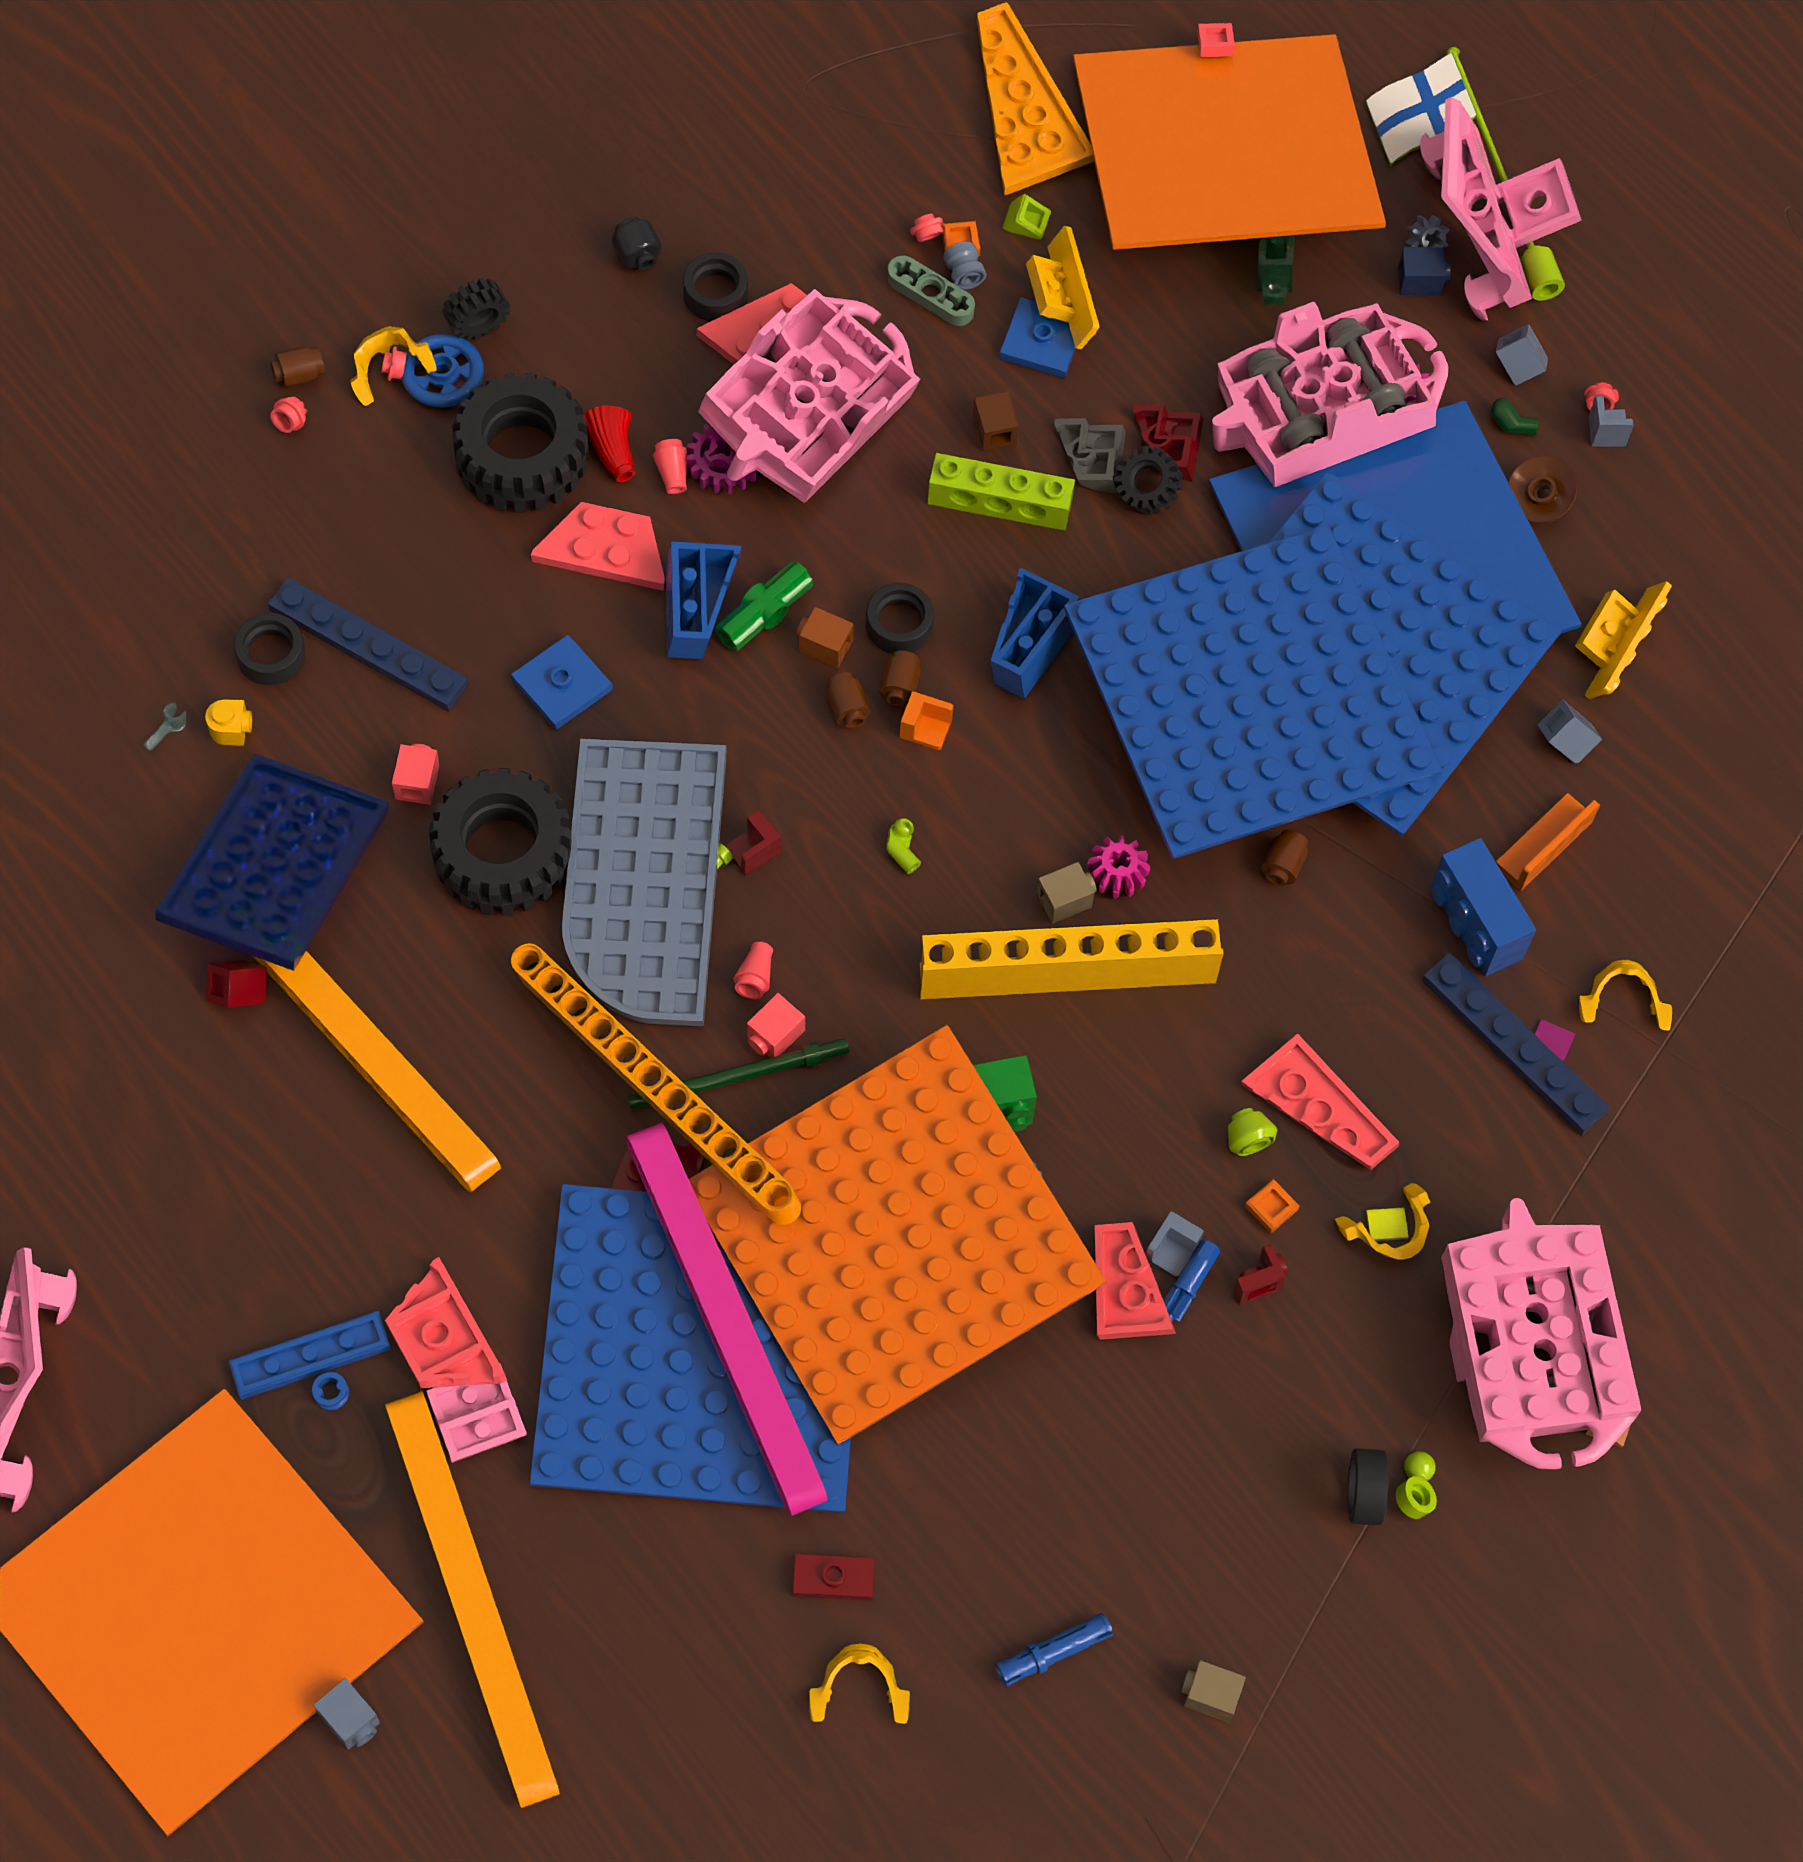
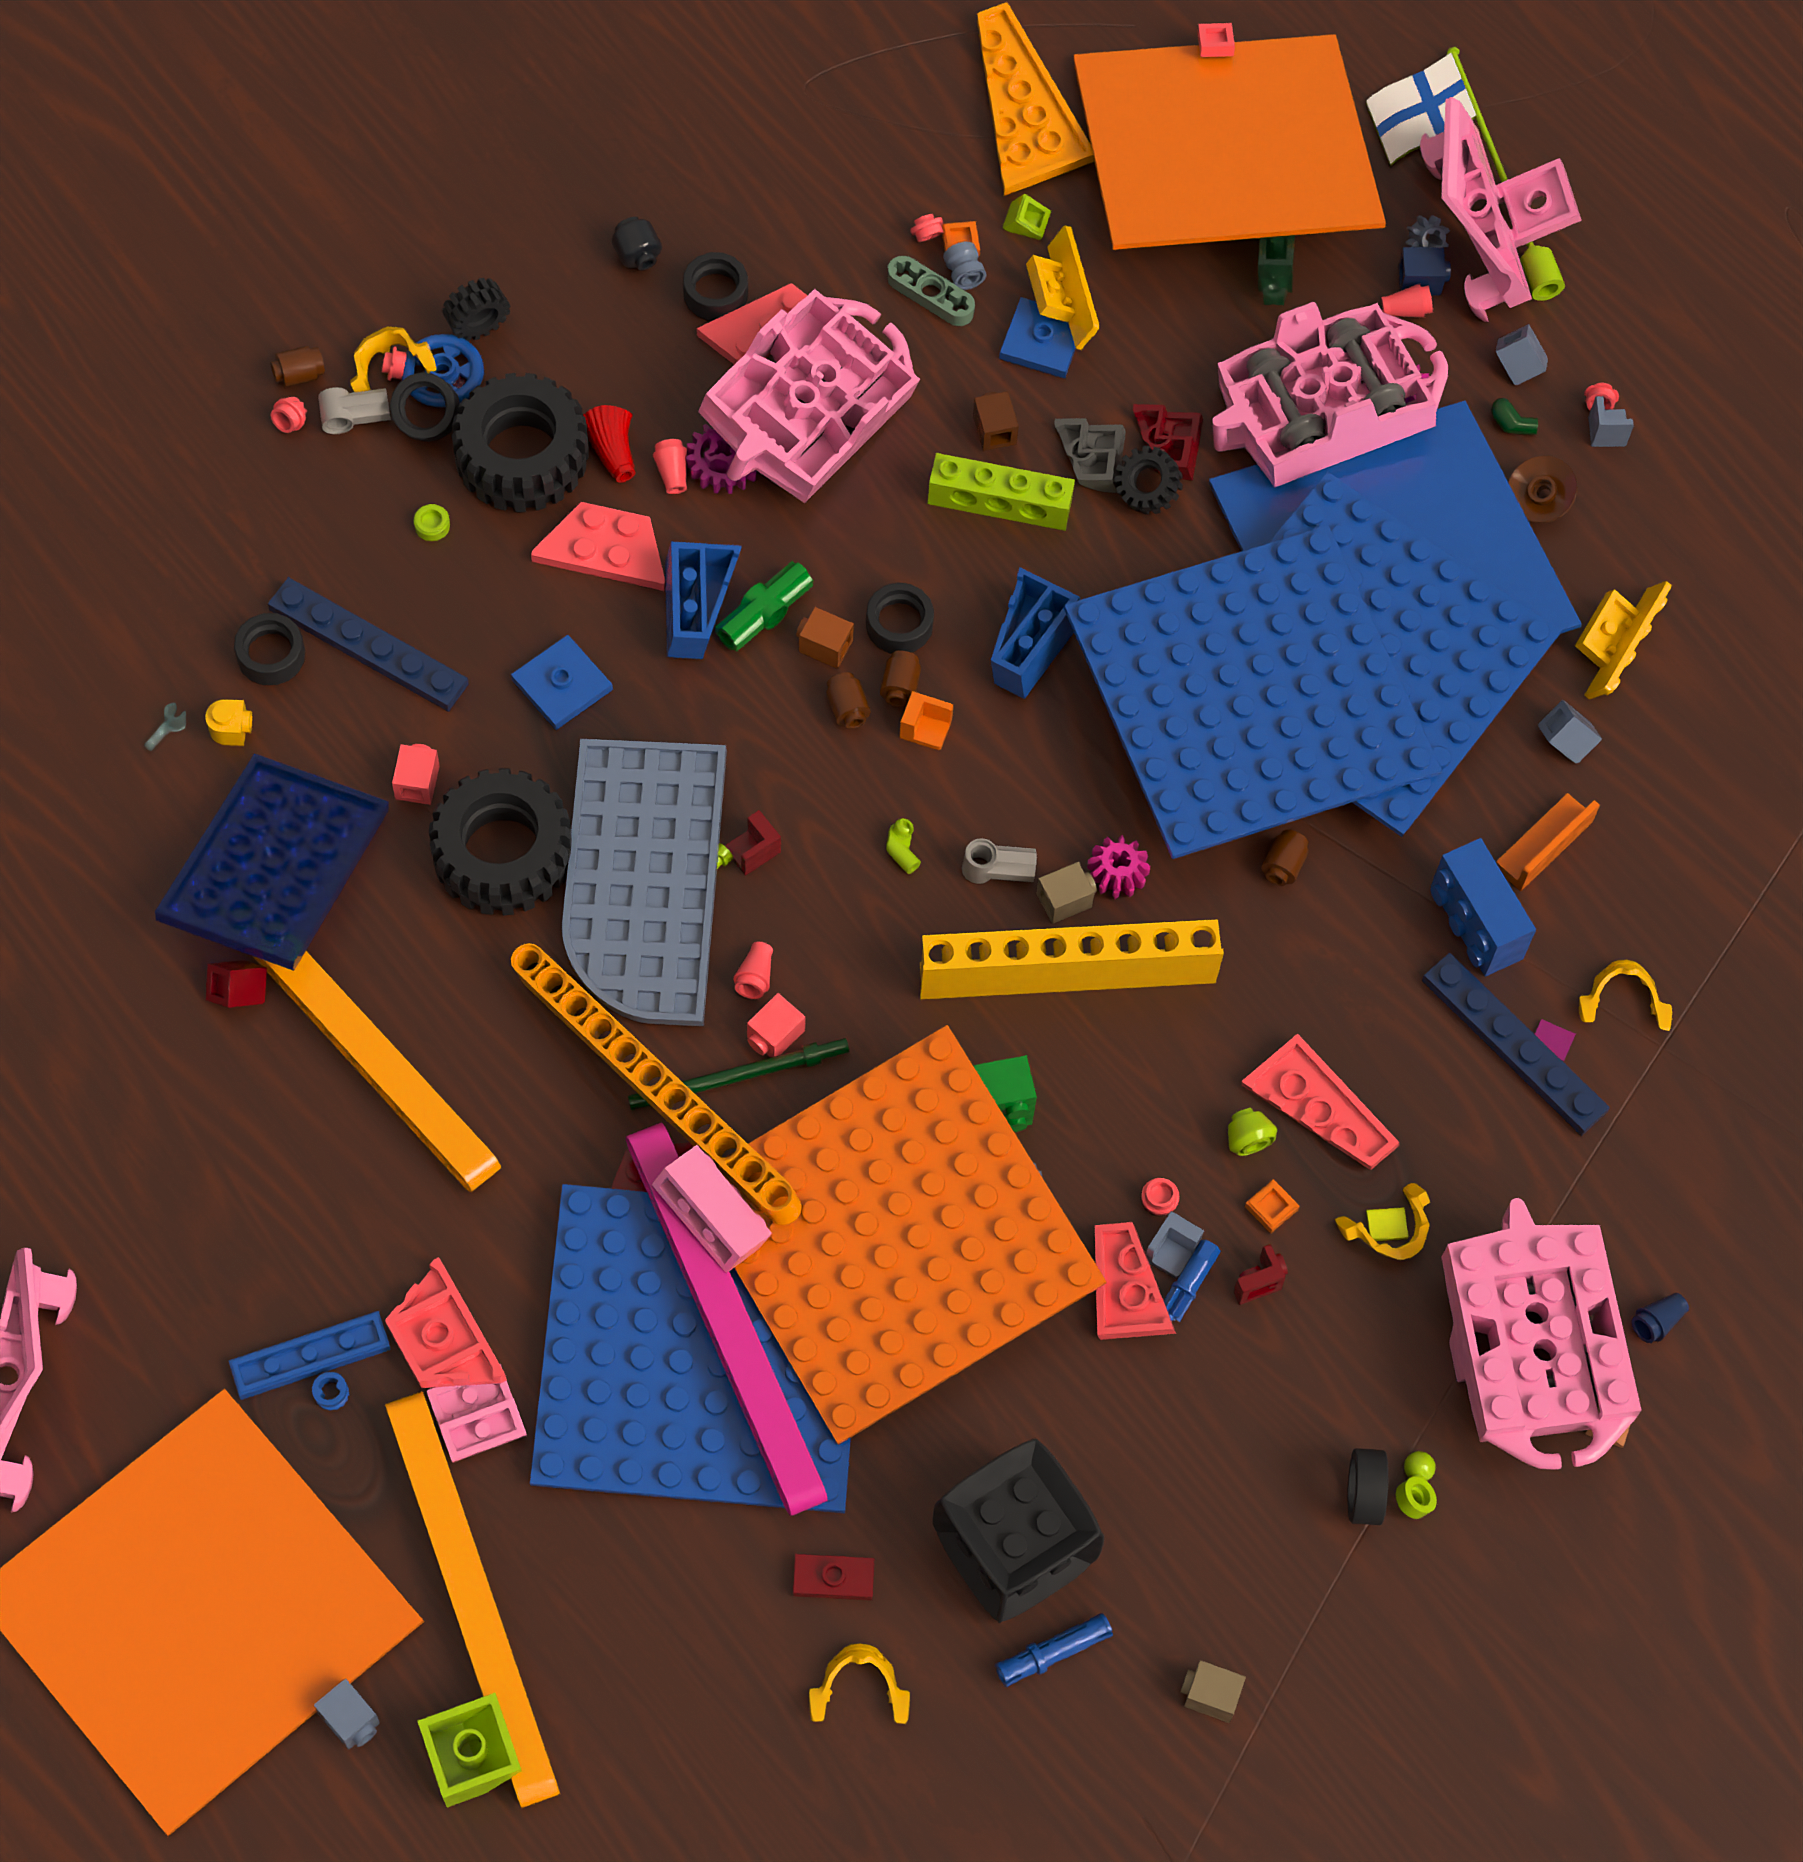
none -> light grey piece [318,388,391,434]
none -> black tyre [390,372,460,442]
none -> lime tile [414,504,450,541]
none -> lime slope [418,1693,522,1808]
none -> bright pink brick [652,1145,772,1273]
none -> black piece [932,1438,1104,1623]
none -> light grey piece [962,838,1037,884]
none -> coral plate [1141,1178,1179,1216]
none -> coral cone [1381,284,1433,318]
none -> dark blue cone [1631,1293,1689,1343]

